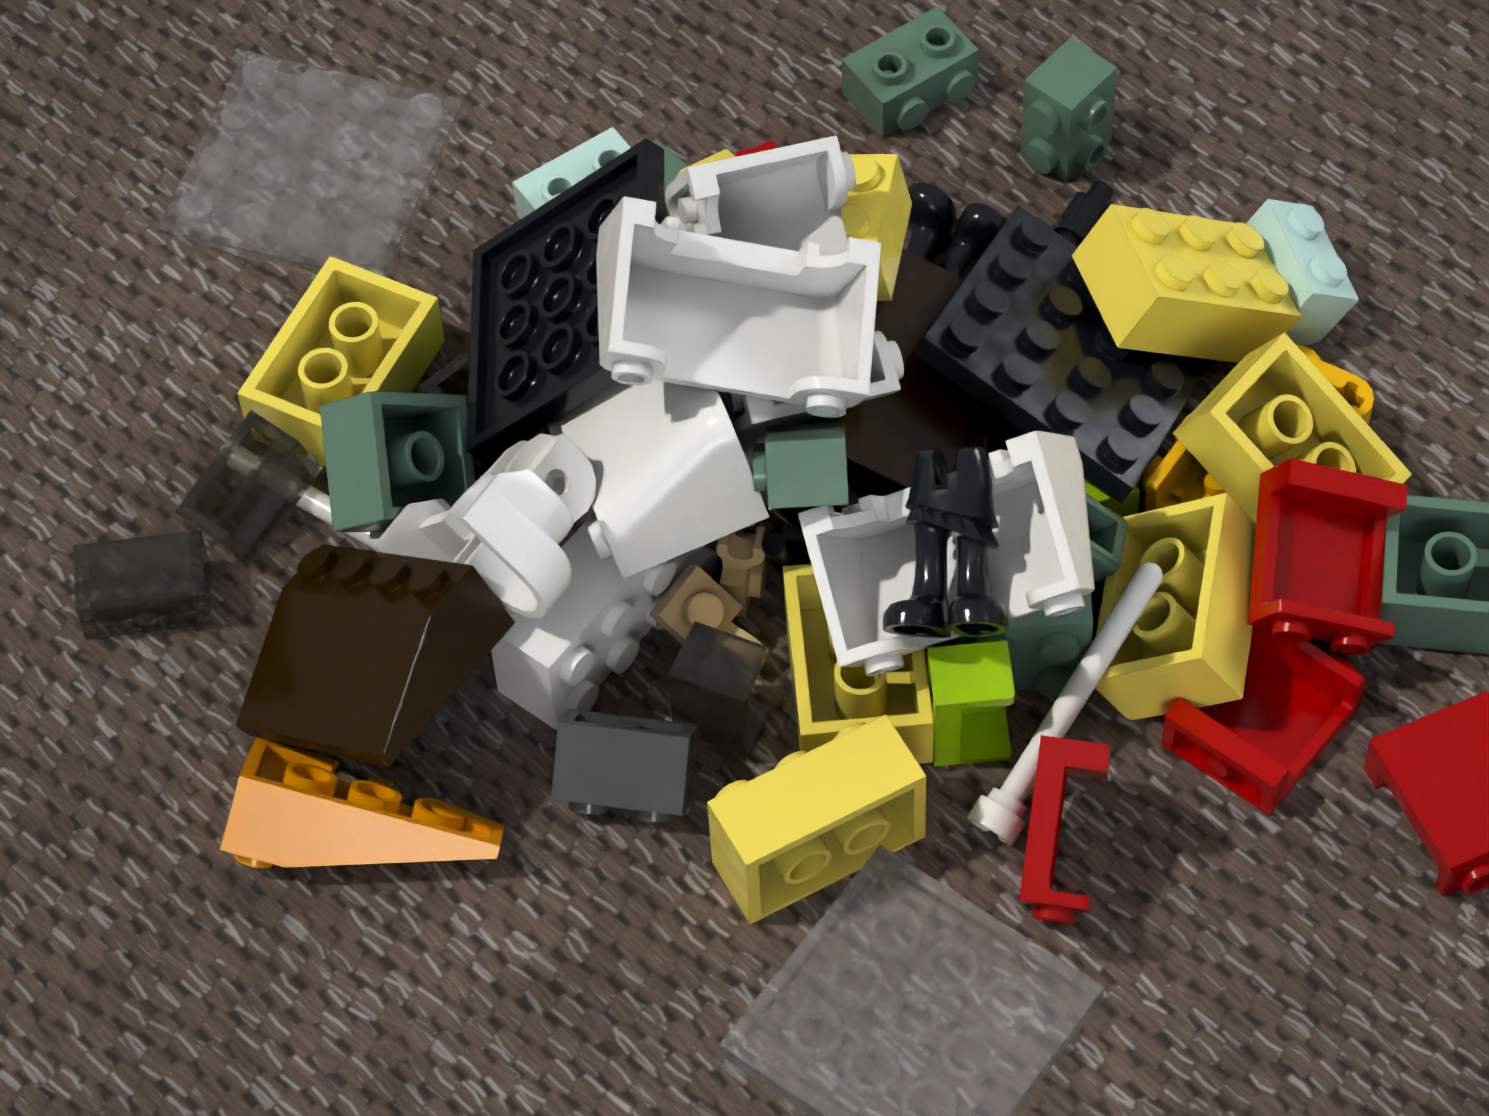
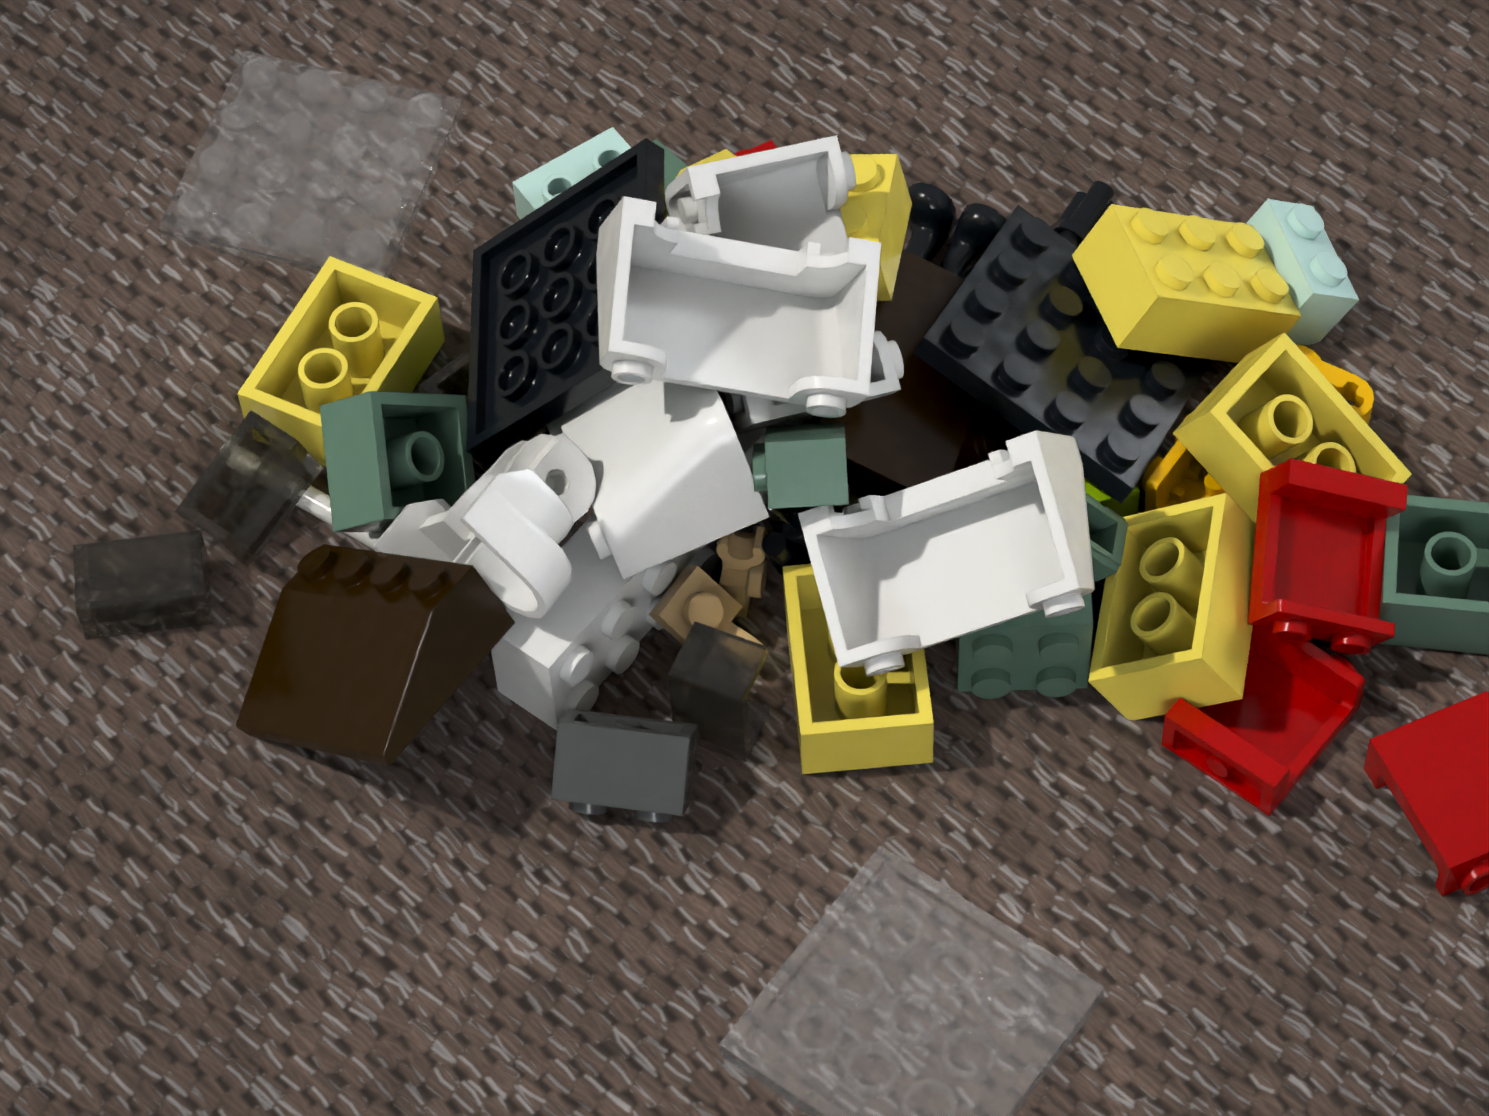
light orange wedge [220,737,504,869] -> none
light yellow brick [707,714,926,924] -> none
sand green brick [842,6,979,138] -> none
black piece [883,447,1009,638] -> none
lime panel [927,640,1015,767] -> none
white piece [966,562,1163,846] -> none
red panel [1019,735,1111,925] -> none
sand green brick [1021,37,1118,182] -> none

